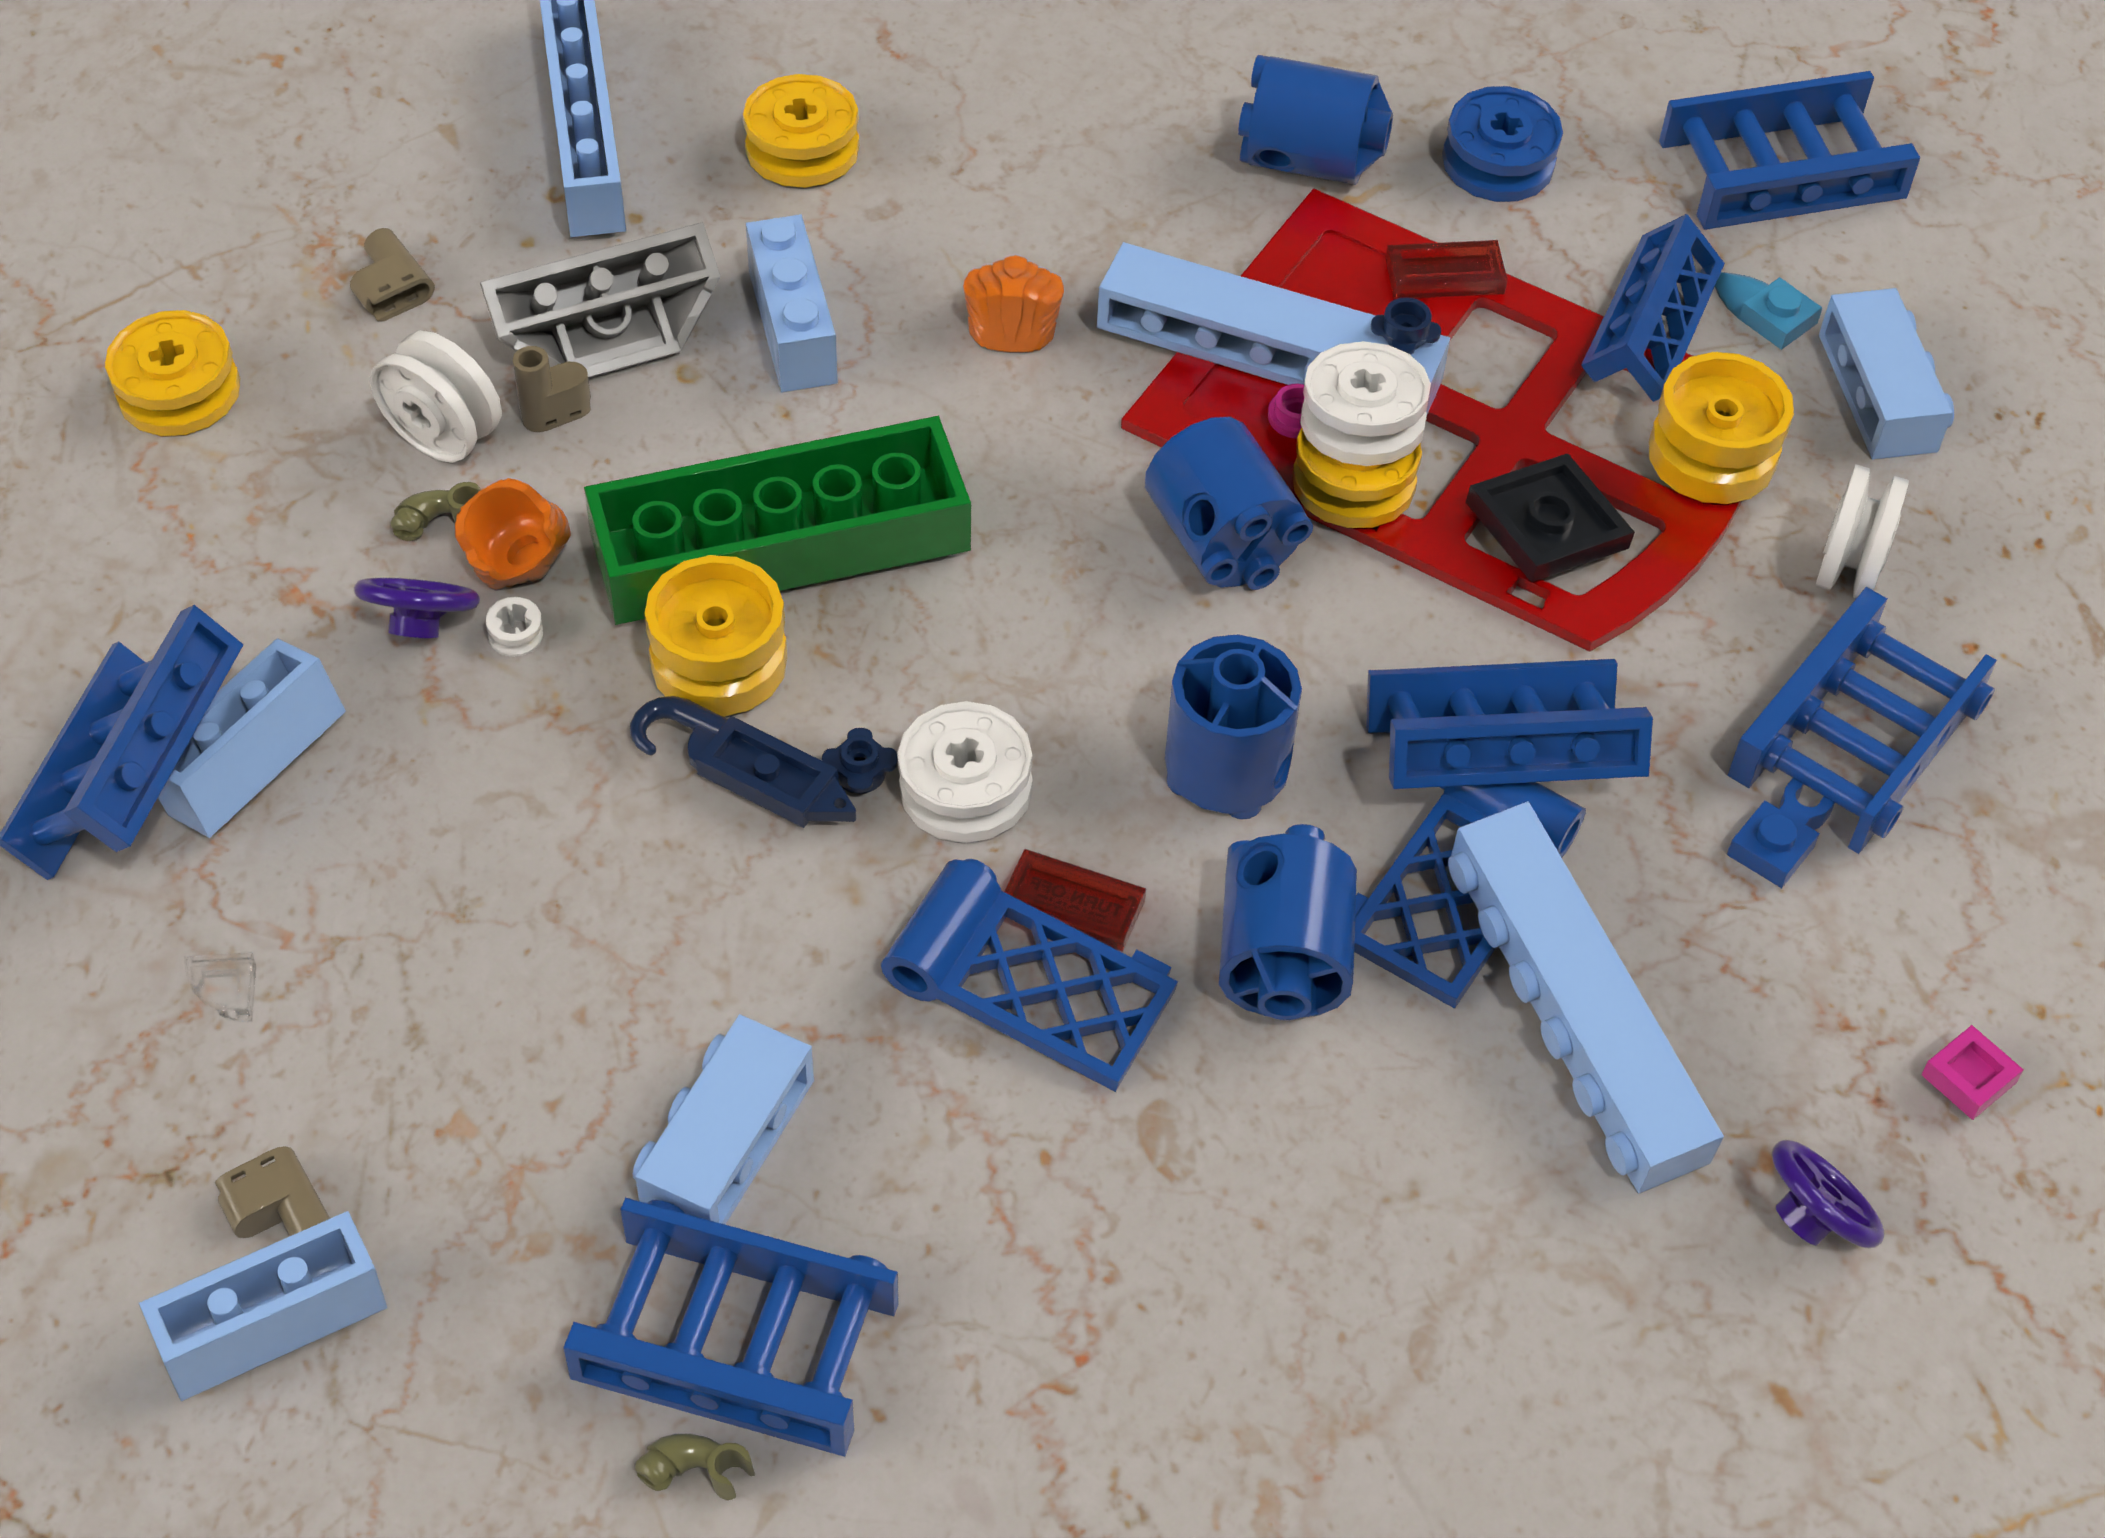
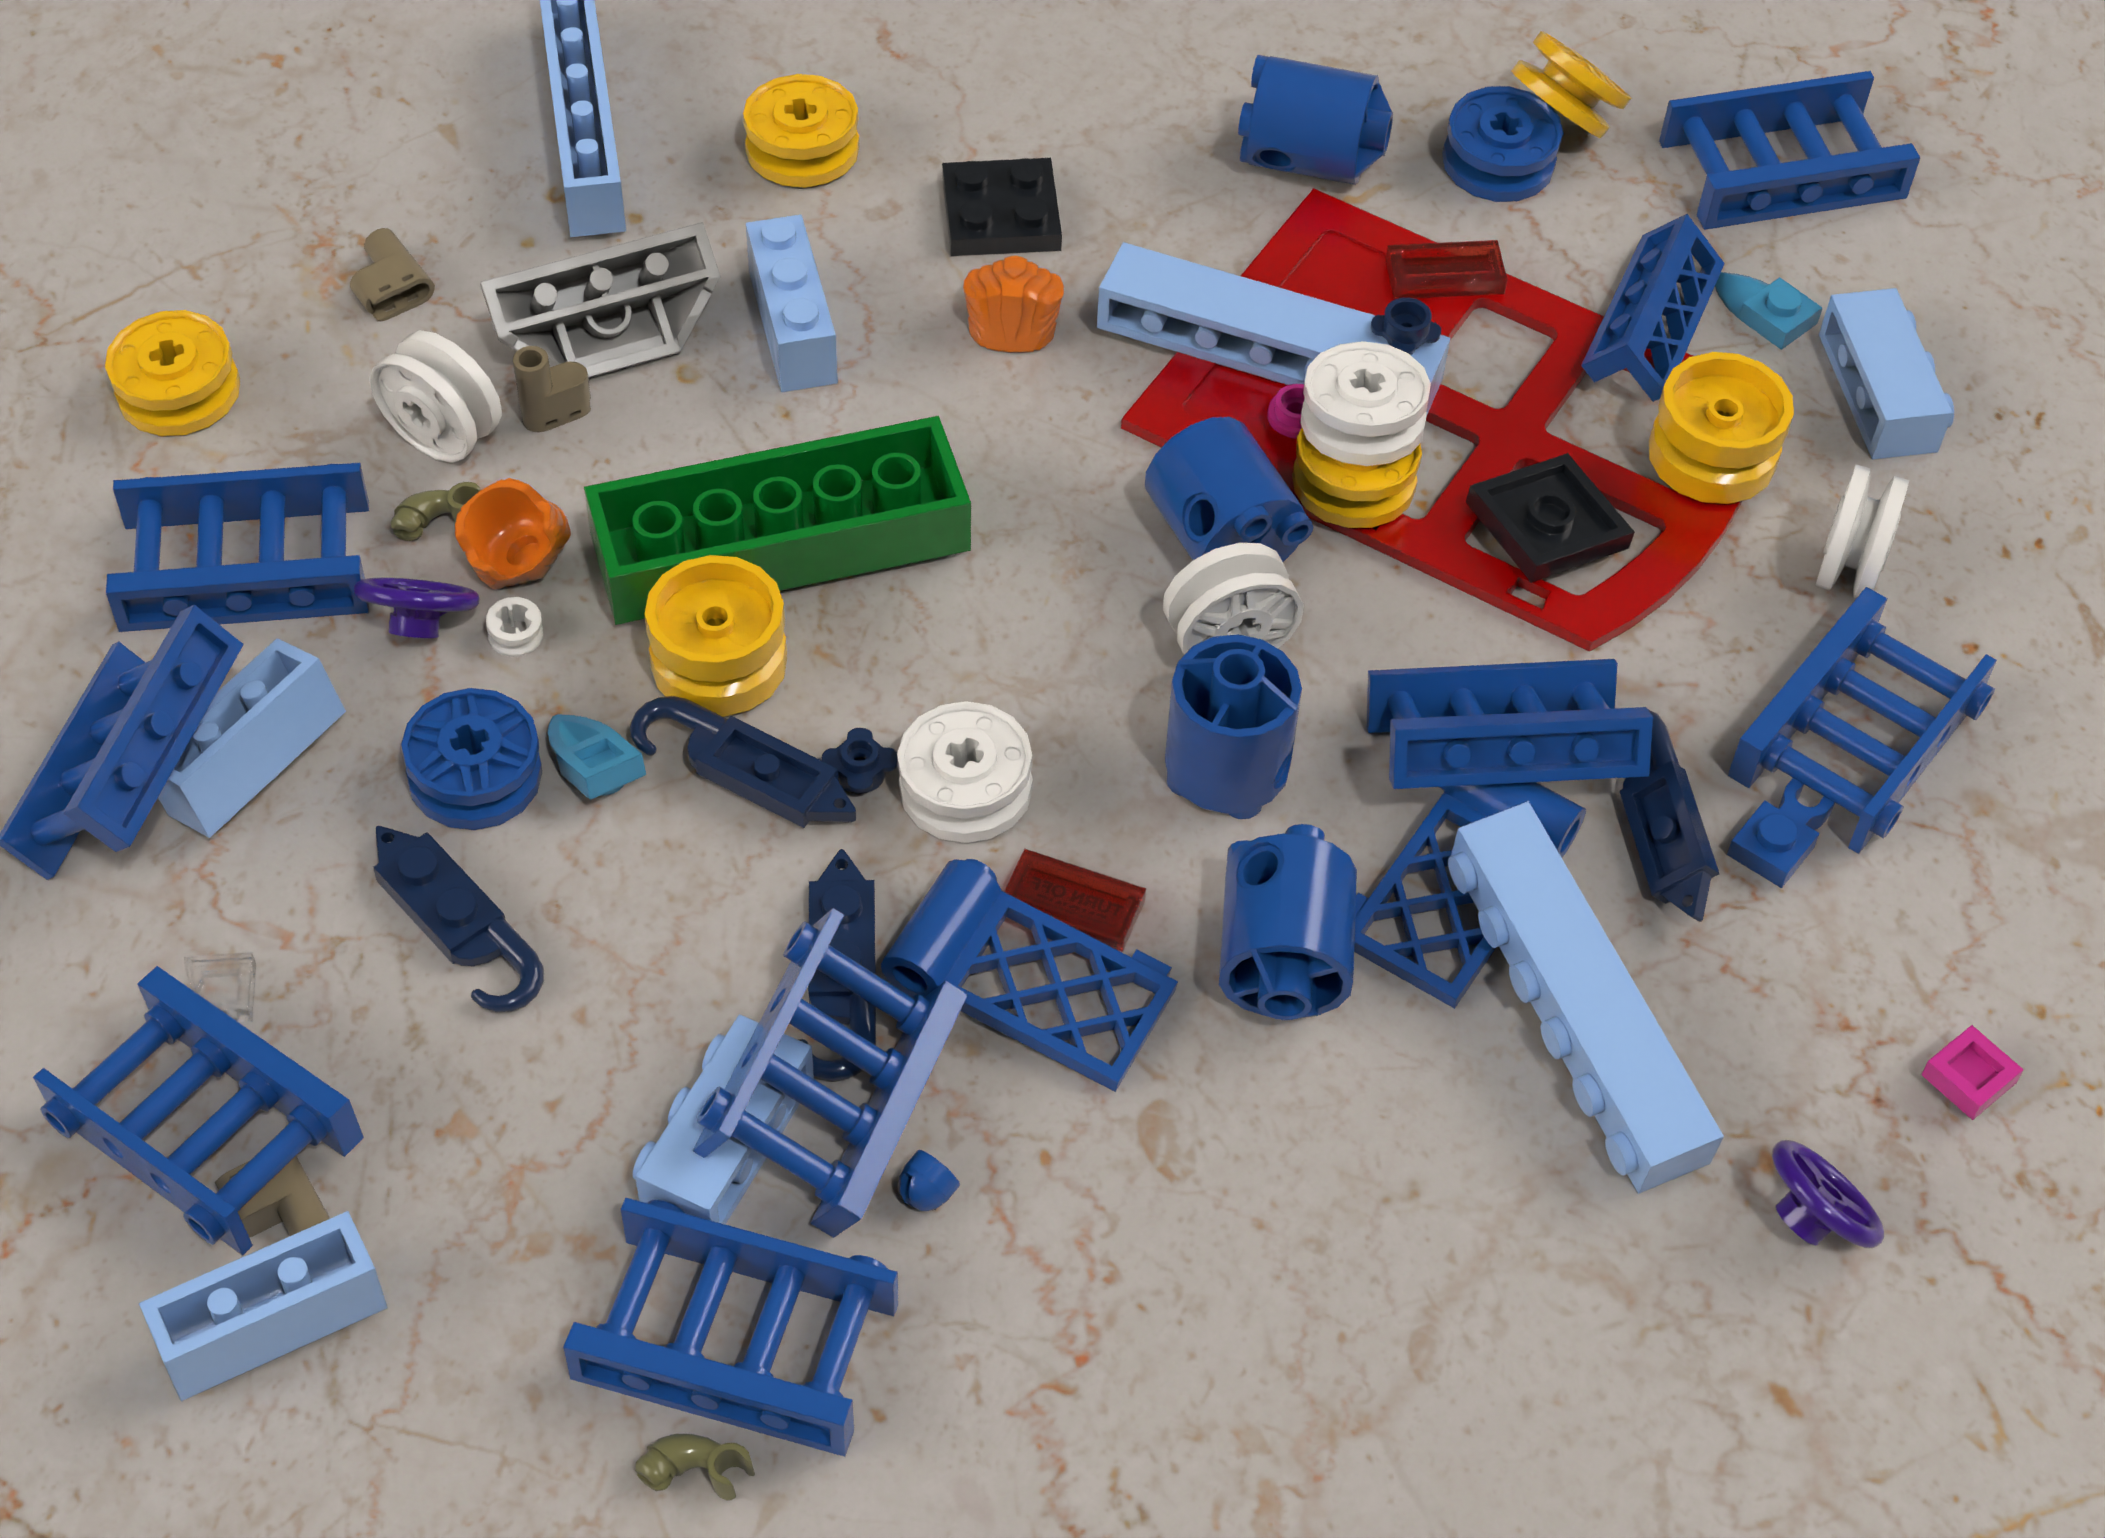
none -> blue fence [33,966,364,1256]
none -> blue fence [106,463,369,632]
none -> dark blue plate [373,826,544,1012]
none -> blue wheel [401,688,542,830]
none -> dark azure plate [547,714,646,800]
none -> blue fence [693,908,968,1238]
none -> dark blue plate [799,849,876,1081]
none -> blue hinge [898,1150,960,1211]
none -> black plate [942,158,1062,256]
none -> white wheel [1163,543,1304,655]
none -> yellow wheel [1511,31,1632,138]
none -> dark blue plate [1619,709,1720,922]

